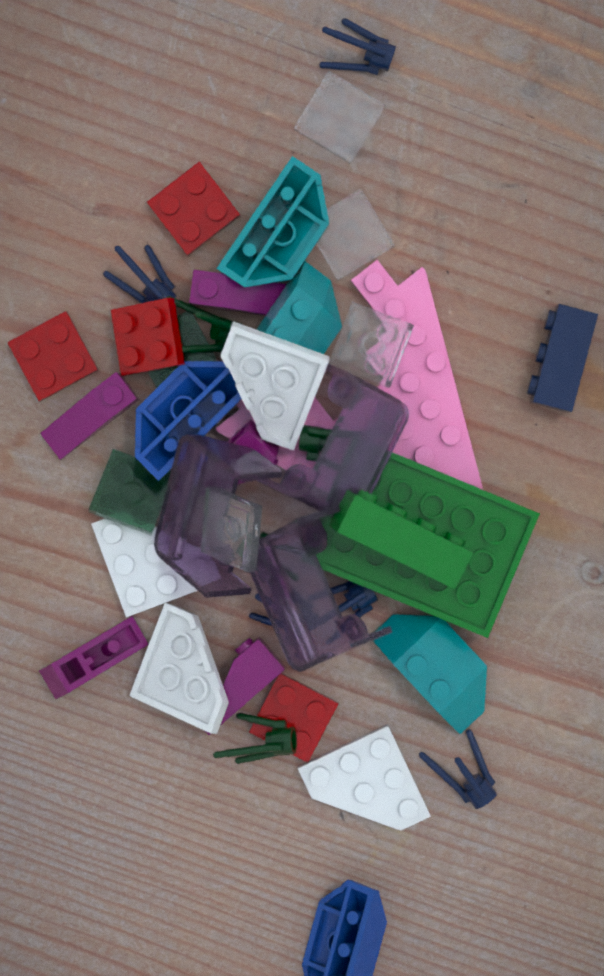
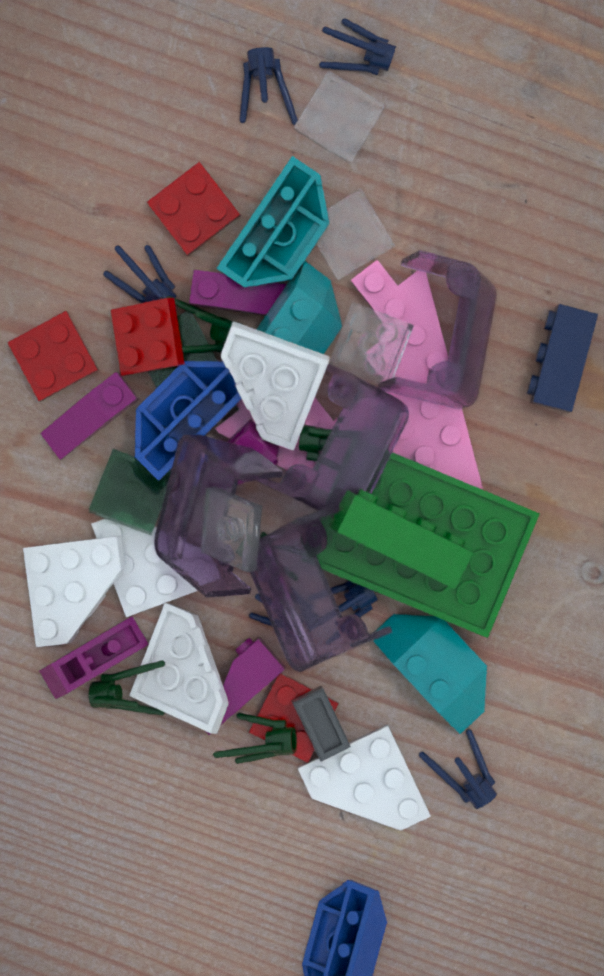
none -> white plate [23,536,126,647]
none -> dark green plant [88,660,165,716]
none -> dark blue plant [240,47,298,126]
none -> dark grey tile [291,686,351,762]
none -> clear purple windscreen [377,250,497,409]

